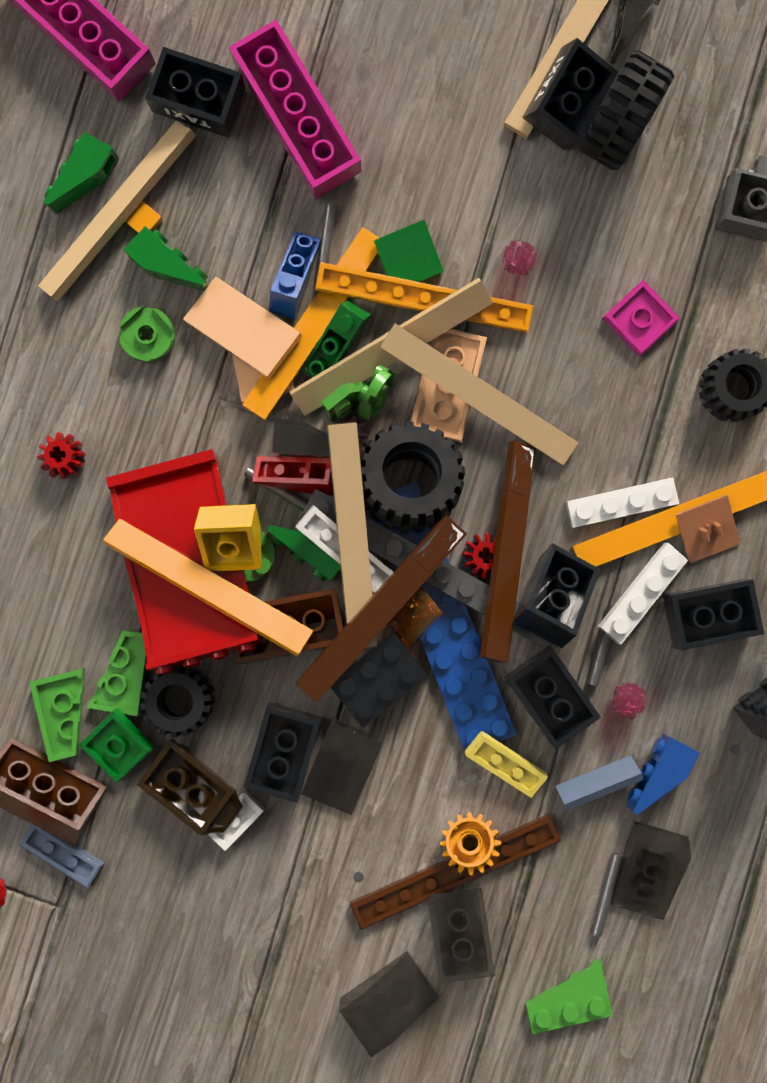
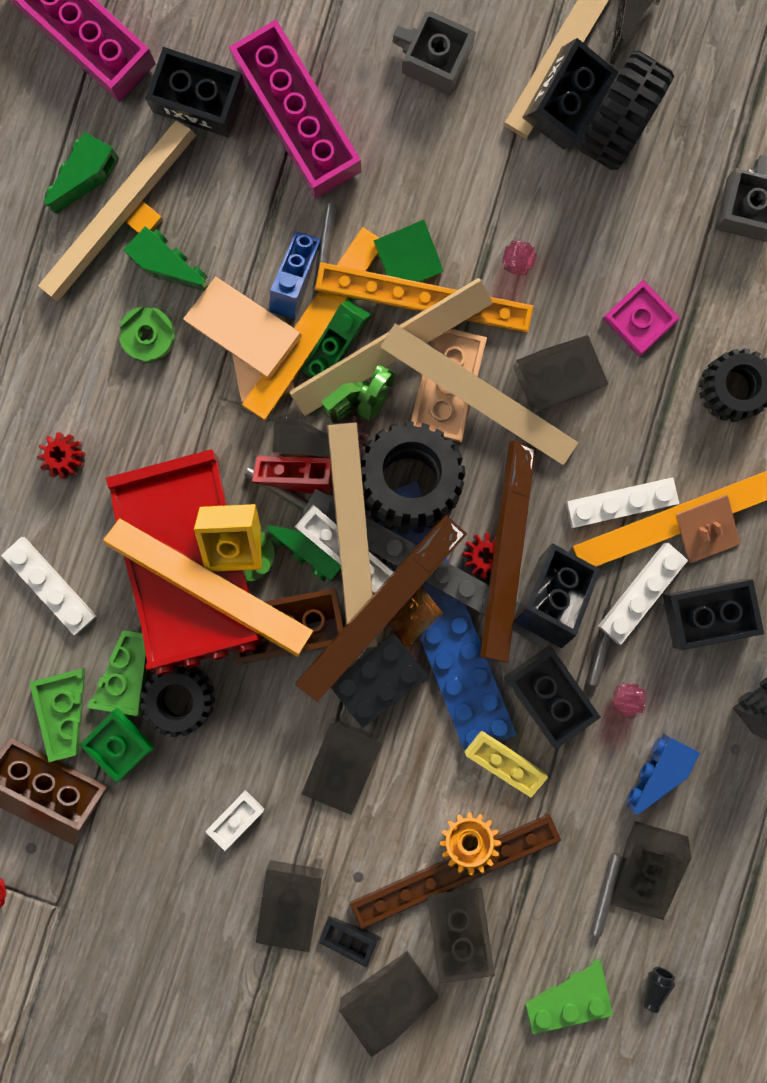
sand blue tile [18,824,104,889] -> none
dark brown slope [137,739,243,836] -> none
black brick [244,702,322,803] -> none
sand blue tile [555,755,644,811] -> none
none -> white plate [1,537,97,636]
none -> clear smoke slope [256,860,324,952]
none -> black slope [318,916,382,968]
none -> dark grey hinge [392,11,476,95]
none -> clear smoke slope [513,335,609,414]
none -> black cone [643,967,675,1013]

